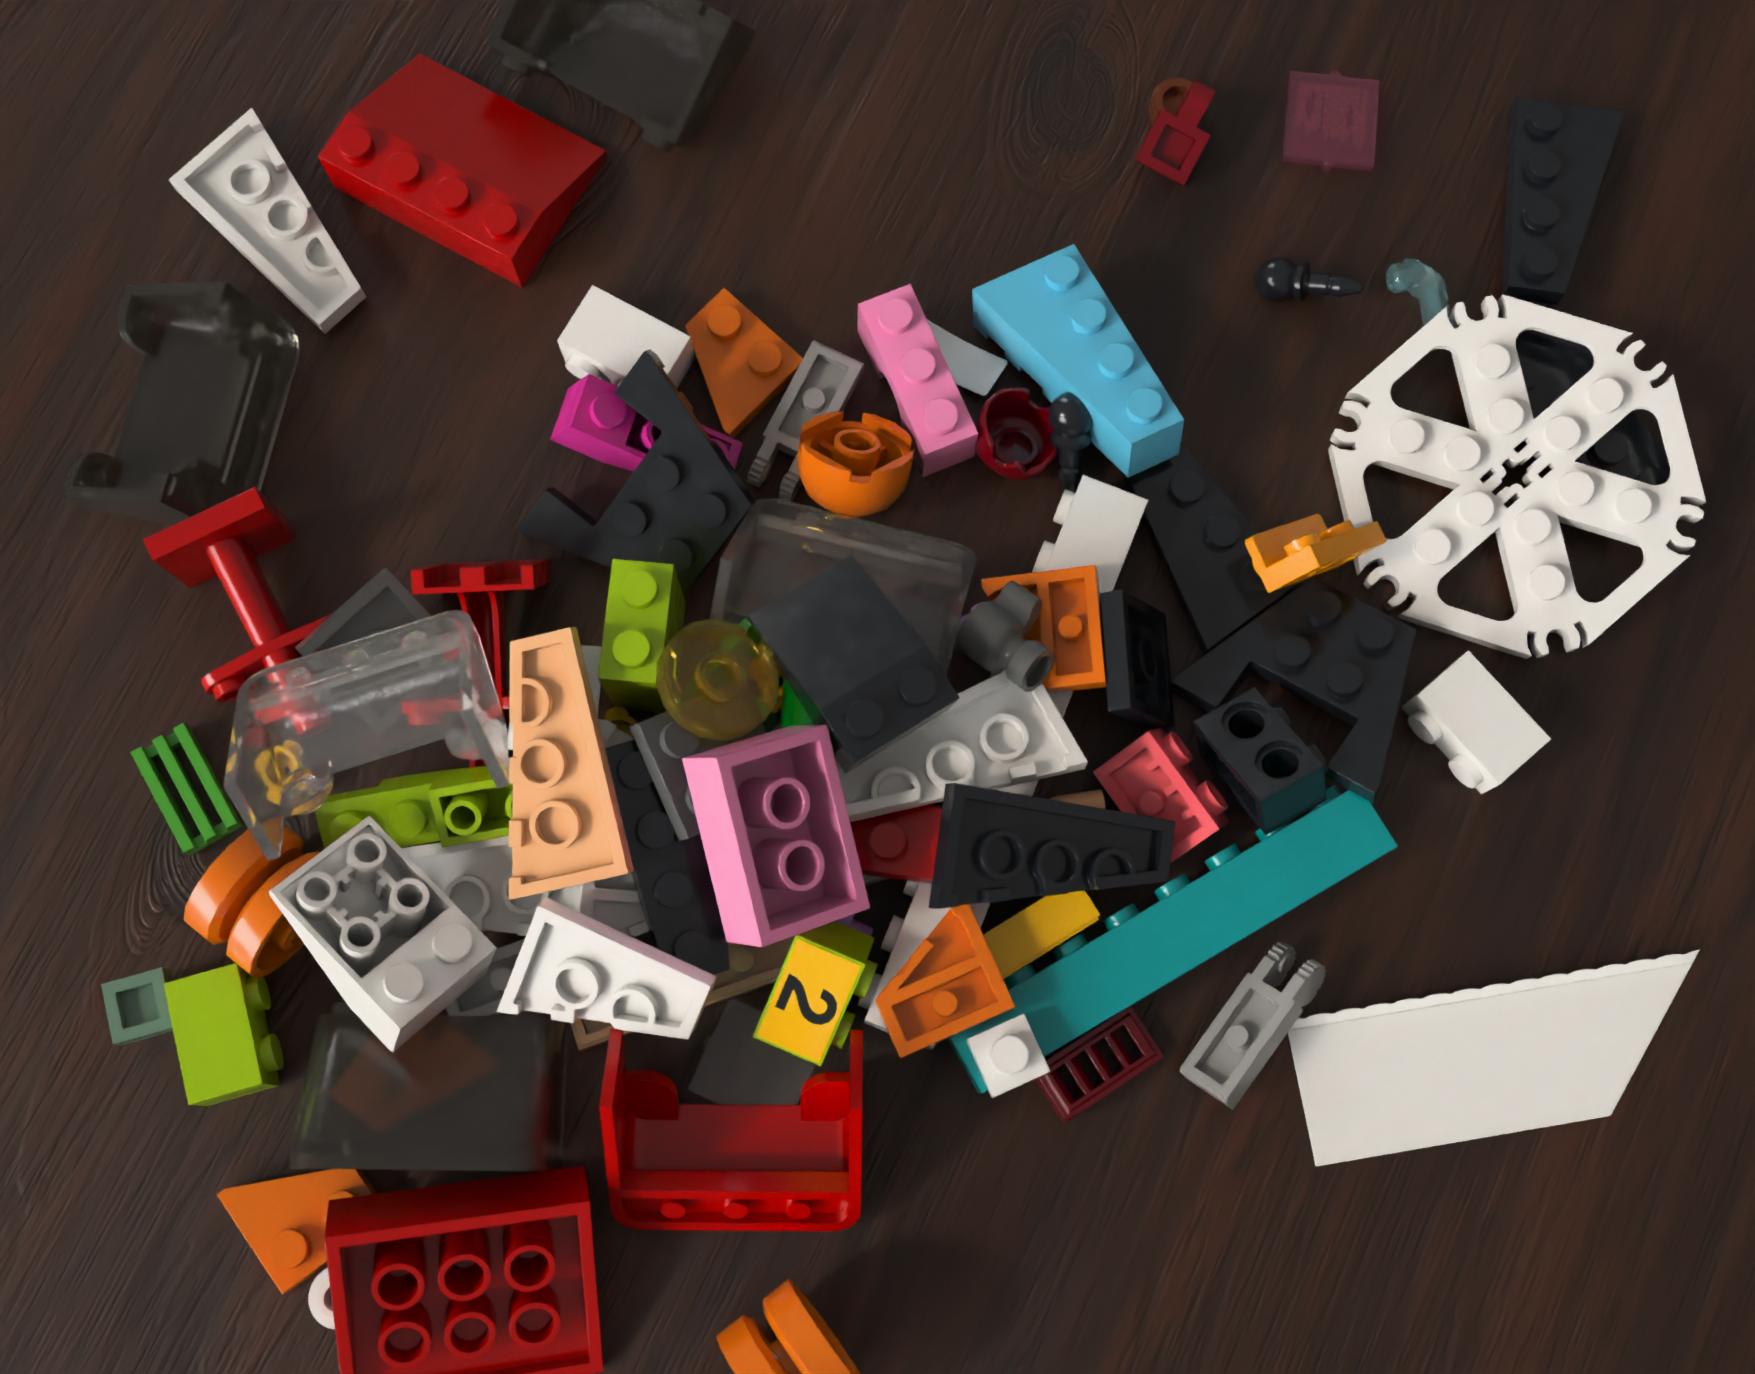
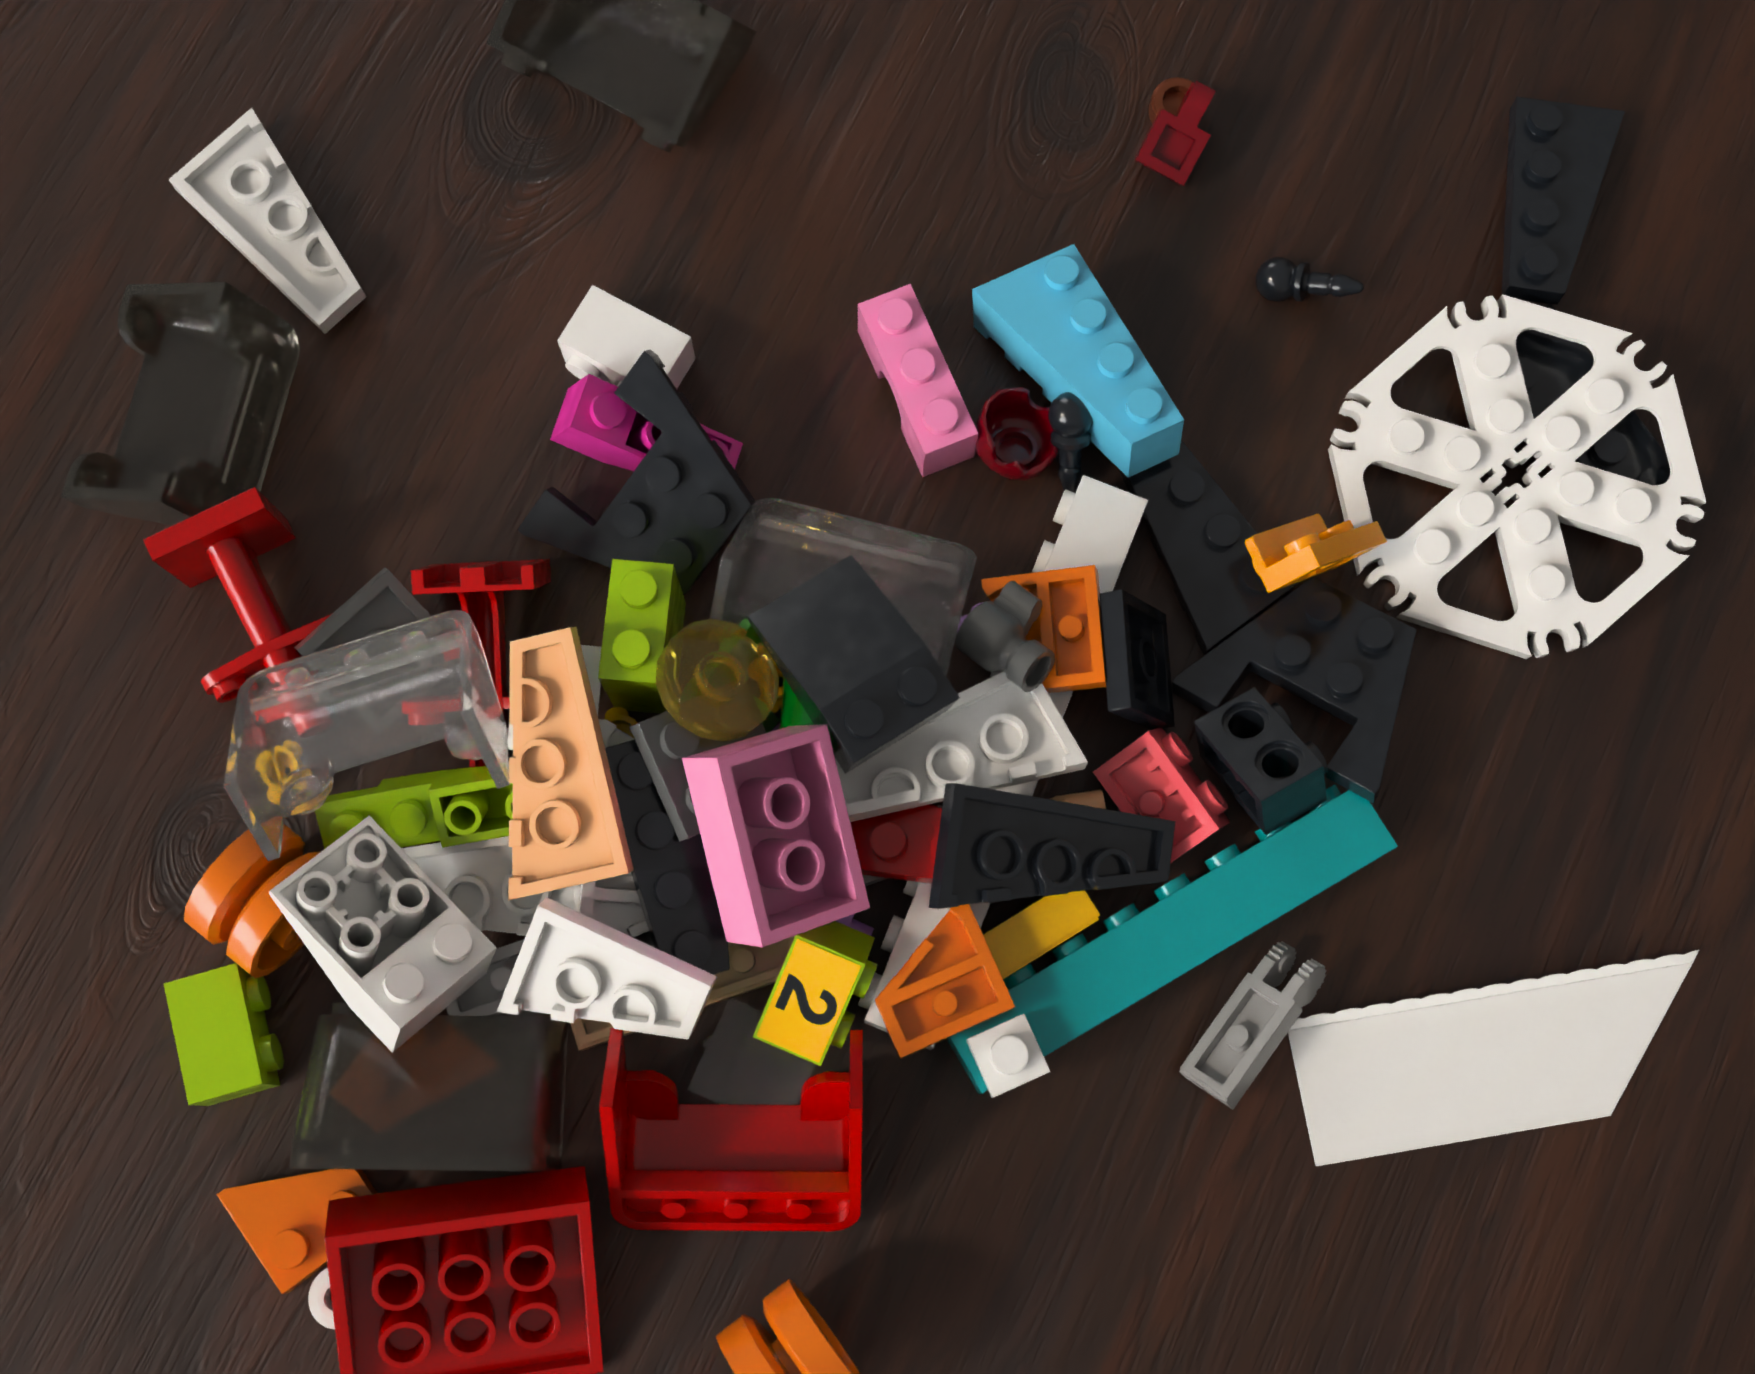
sand green tile [101,967,173,1045] -> none
bright green tile [130,723,243,856] -> none
red slope [318,54,607,288] -> none
orange wing [685,288,803,439] -> none
light grey hinge [747,340,864,503] -> none
orange cylinder [797,411,914,519] -> none
white sticker [927,319,1008,396] -> none
dark red slope [1035,1005,1164,1123] -> none
clear pink piece [1282,71,1380,171] -> none
clear light blue arm [1386,258,1452,326] -> none
white brick [1401,650,1551,794] -> none

